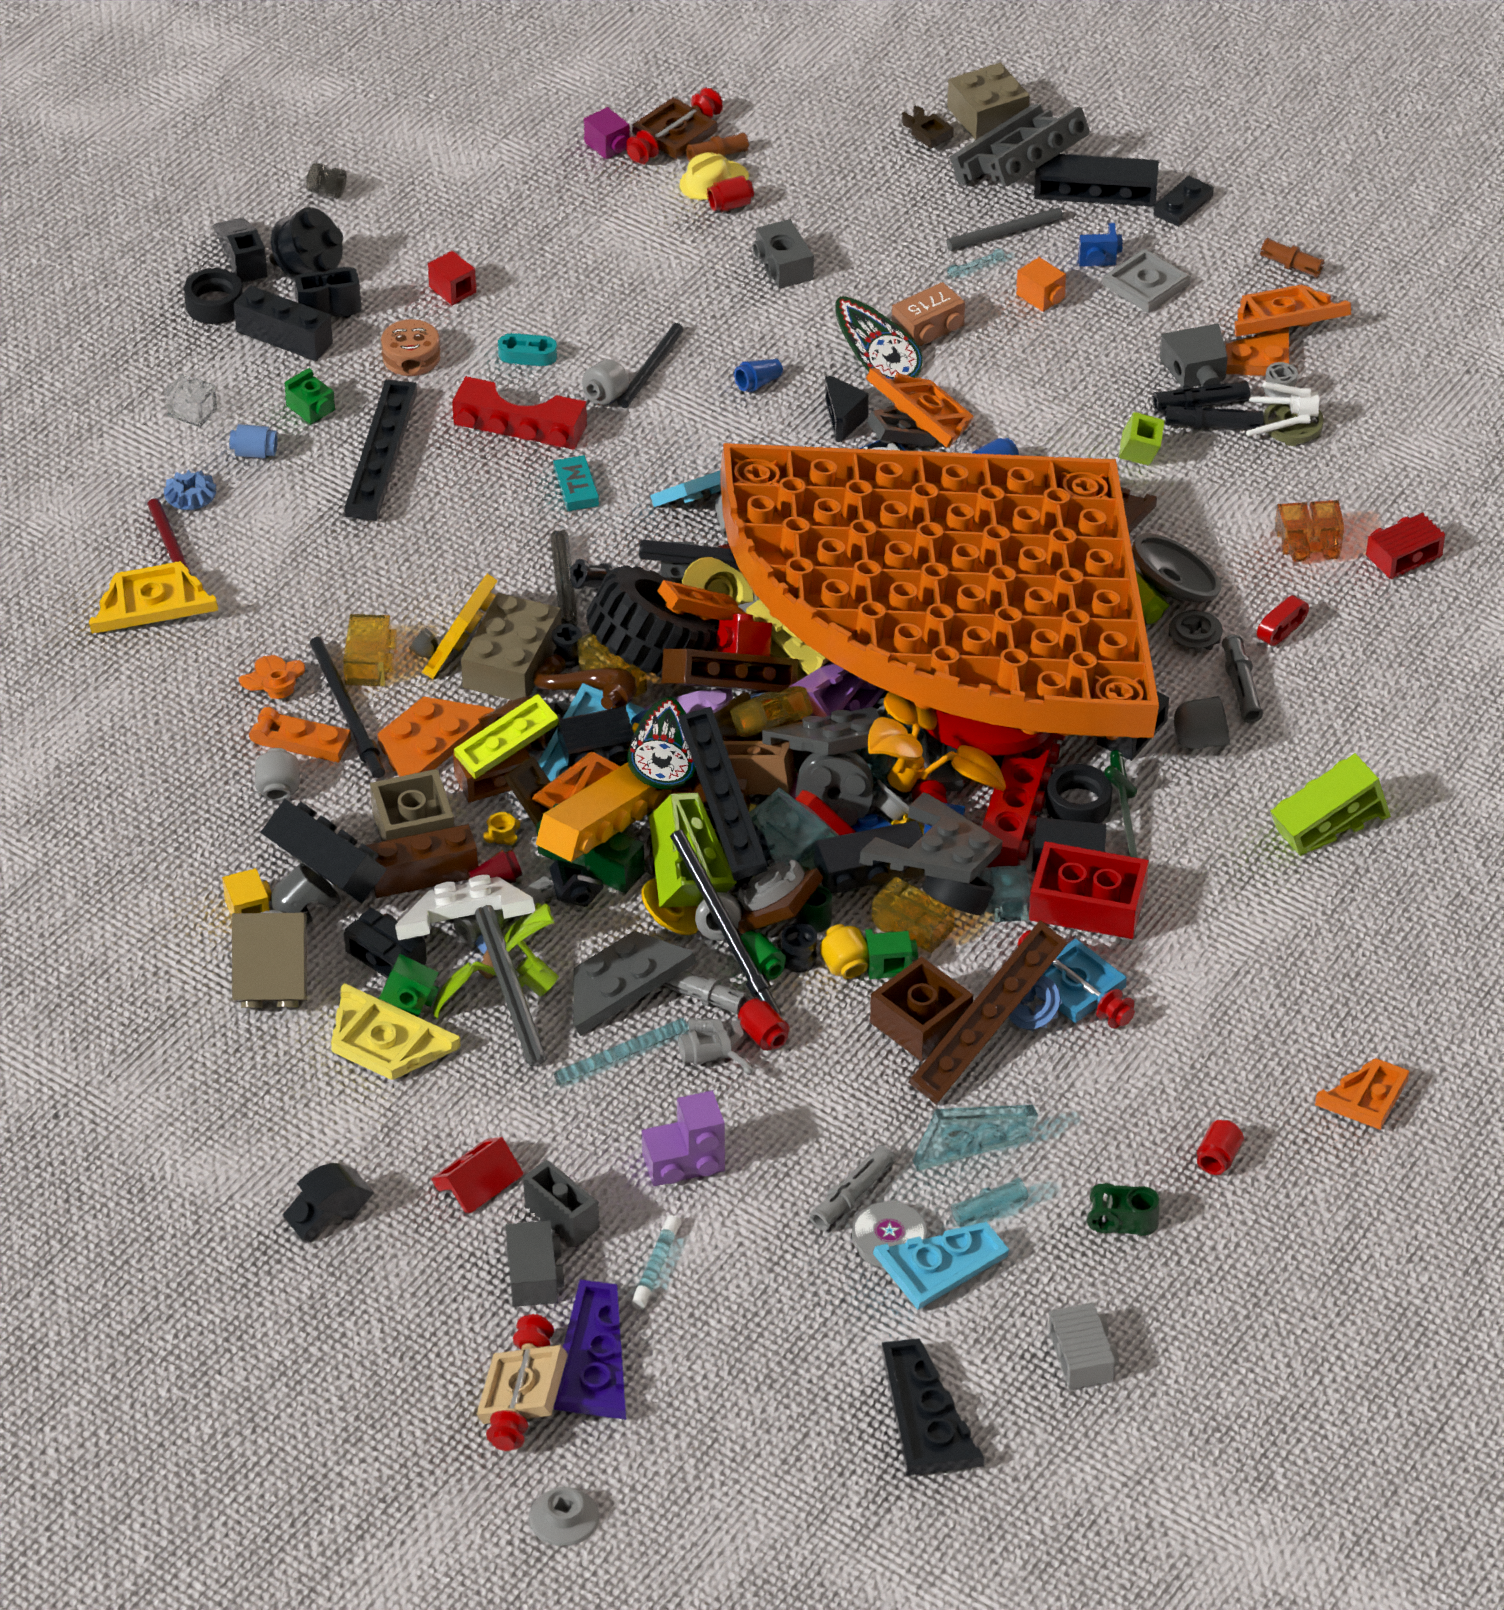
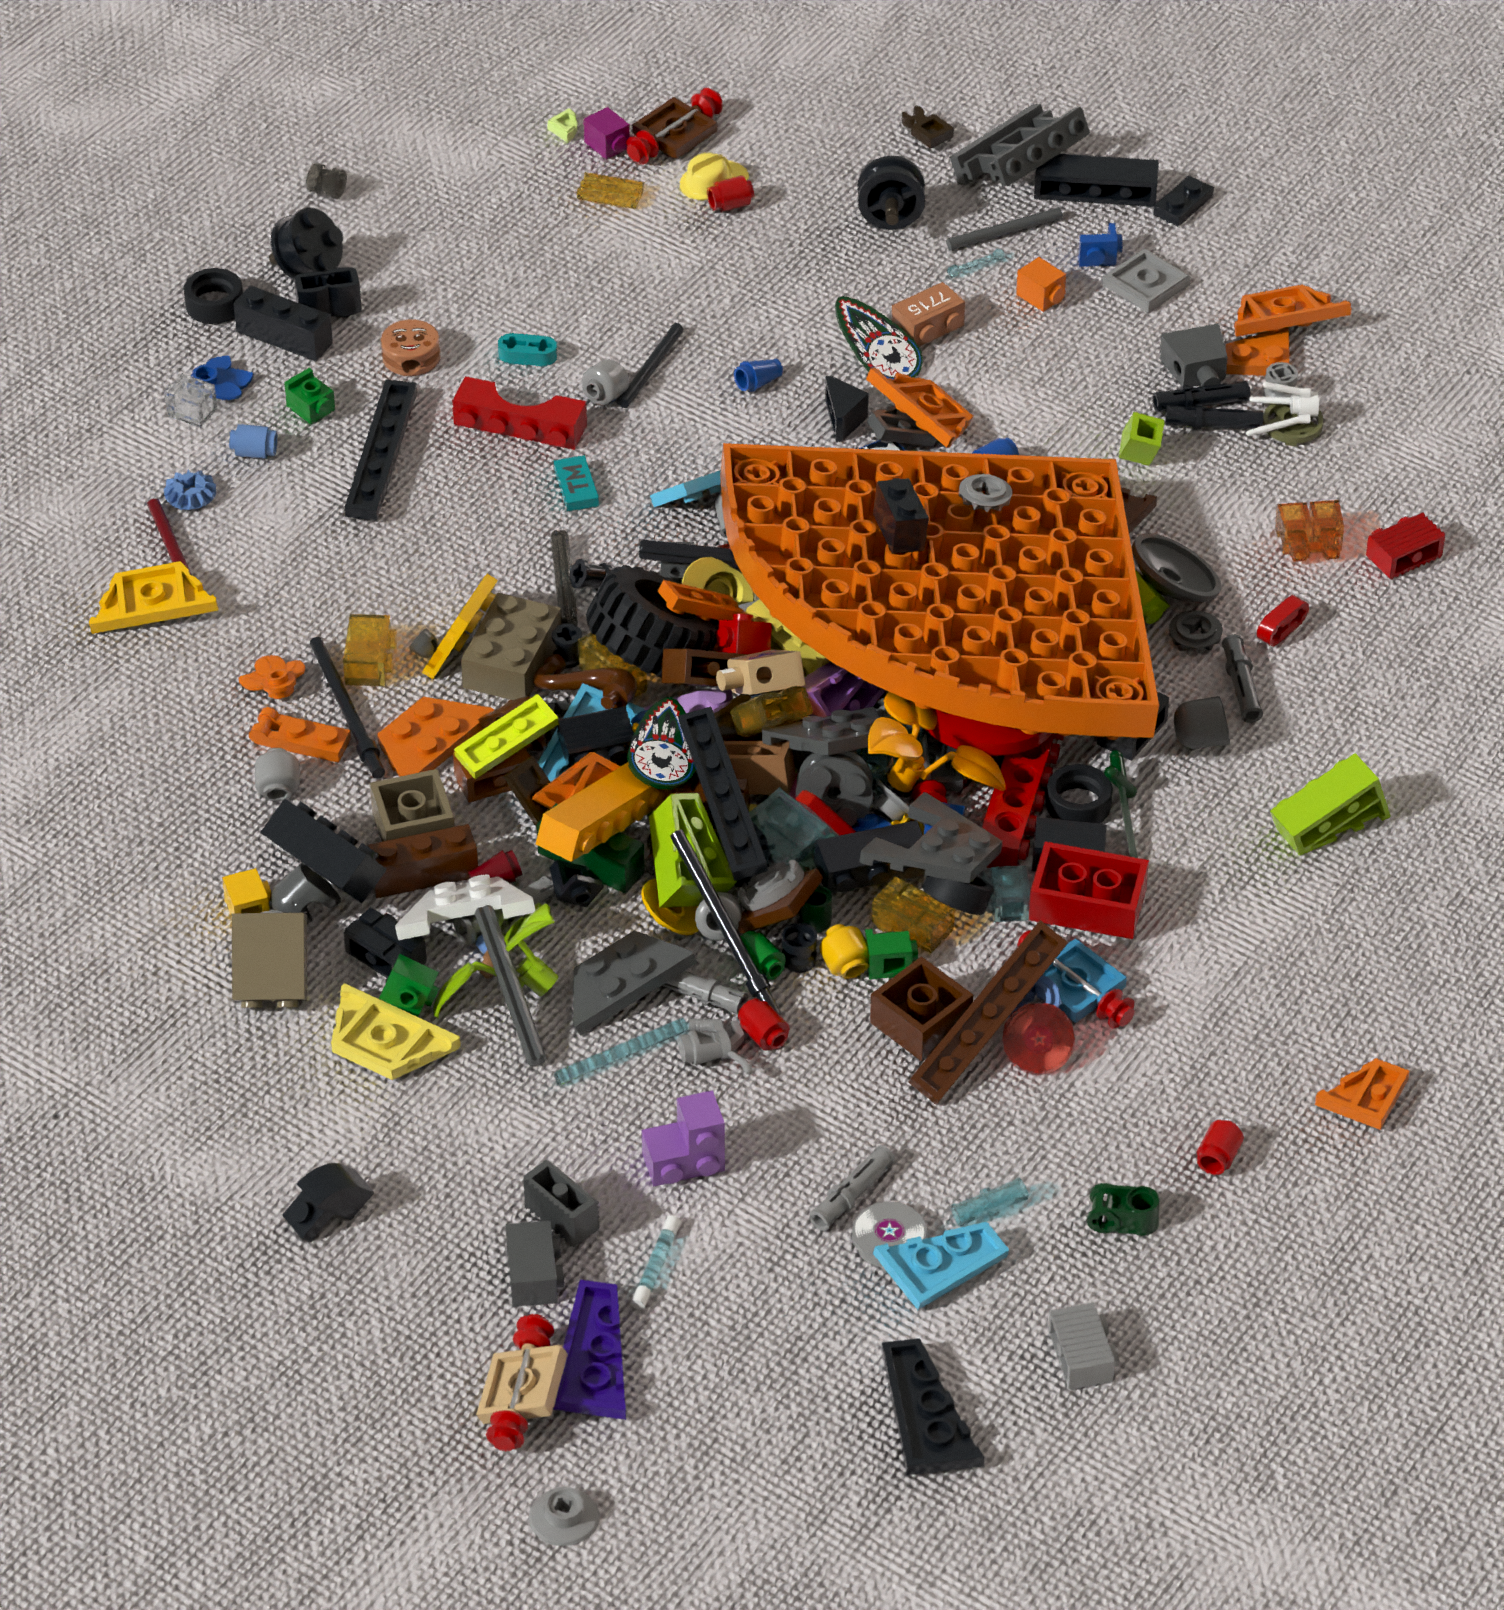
black slope [213,217,268,282] -> none
red brick [428,250,477,305] -> none
red panel [431,1137,523,1213] -> none
yellow plate [483,812,521,845] -> none
dark orange pin [686,132,749,162] -> none
dark grey brick [753,219,814,289] -> none
clear light blue wing [912,1105,1038,1171] -> none
dark tan brick [947,62,1030,140] -> none
dark orange pin [1260,237,1325,278] -> none
none -> blue plate [190,355,253,400]
none -> yellowish green tile [547,108,577,143]
none -> clear yellow tile [577,172,644,209]
none -> tan torso [716,650,805,695]
none -> black wheel [857,156,925,230]
none -> black brick [873,478,929,554]
none -> light grey gear [958,474,1012,513]
none -> clear red tile [1002,1003,1075,1075]

